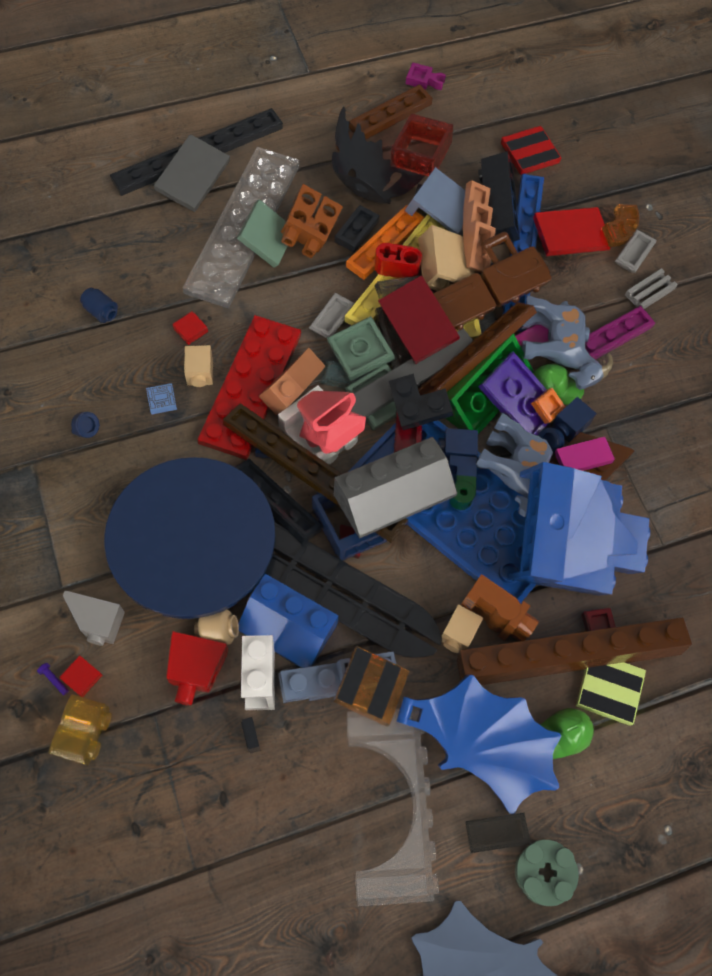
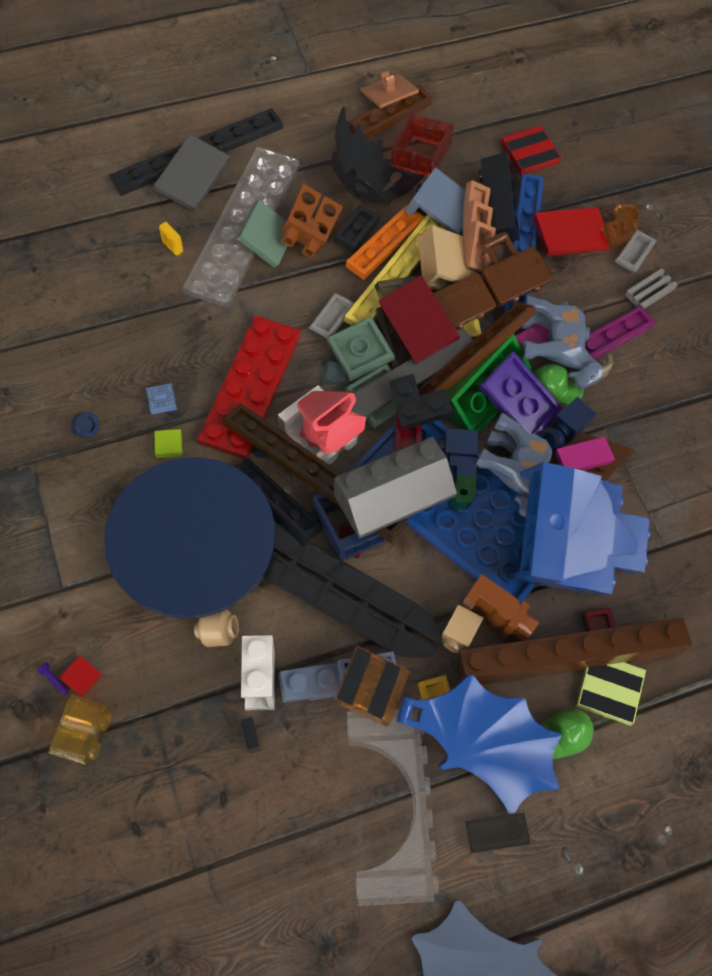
light grey slope [63,591,125,646] -> none
dark blue brick [80,288,118,323] -> none
red torso [167,631,229,706] -> none
red tile [172,311,208,345] -> none
tan brick [184,345,213,387] -> none
blue slope [238,574,339,668] -> none
nougat slope [259,348,326,415] -> none
red beam [374,243,422,279] -> none
magenta plate [406,62,446,90] -> none
sand green plate [515,840,579,906] -> none
orange tile [531,388,566,424] -> none
none -> lime tile [155,429,183,458]
none -> yellow tile [159,222,183,256]
none -> nougat piece [360,71,419,108]
none -> yellow tile [418,675,451,699]

